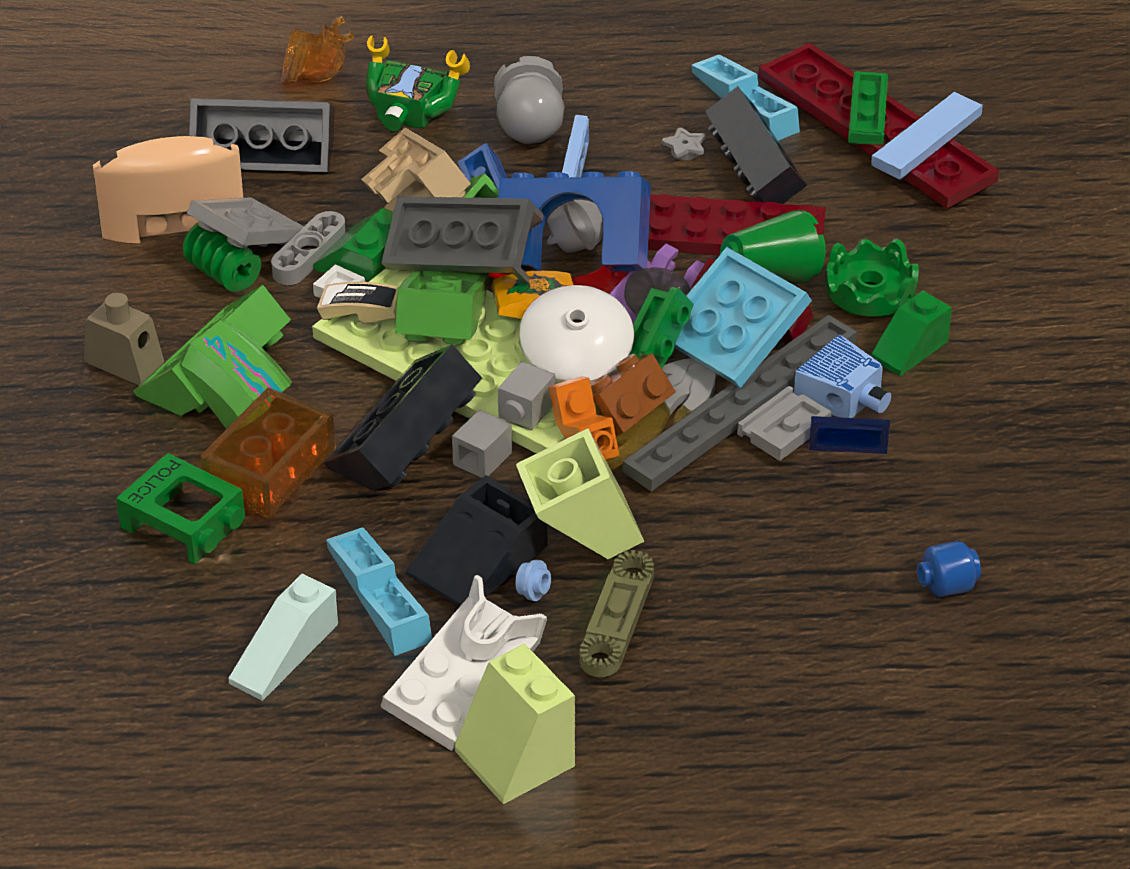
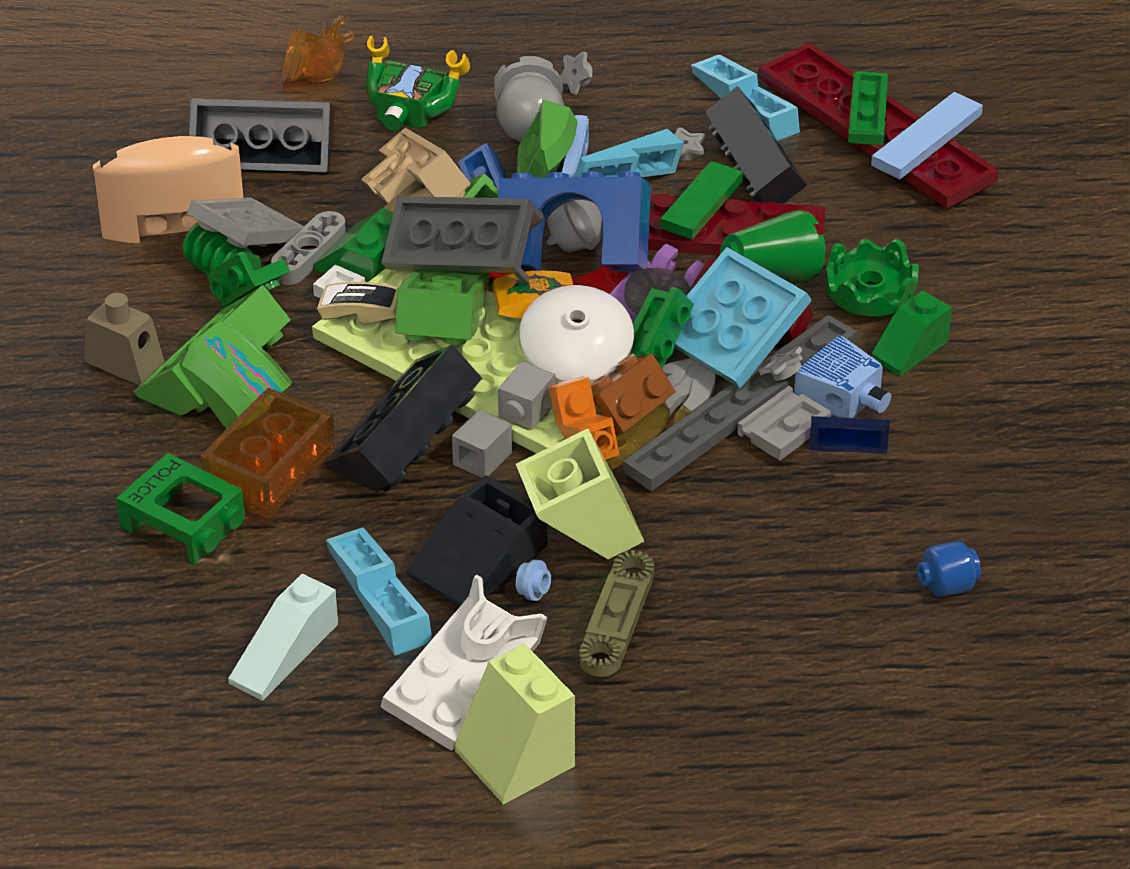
none -> green bracket [207,252,290,308]
none -> bright green slope [517,99,578,178]
none -> light grey plate [560,52,593,95]
none -> medium azure slope [574,129,684,177]
none -> green tile [660,161,743,240]
none -> light grey plate [759,346,803,381]

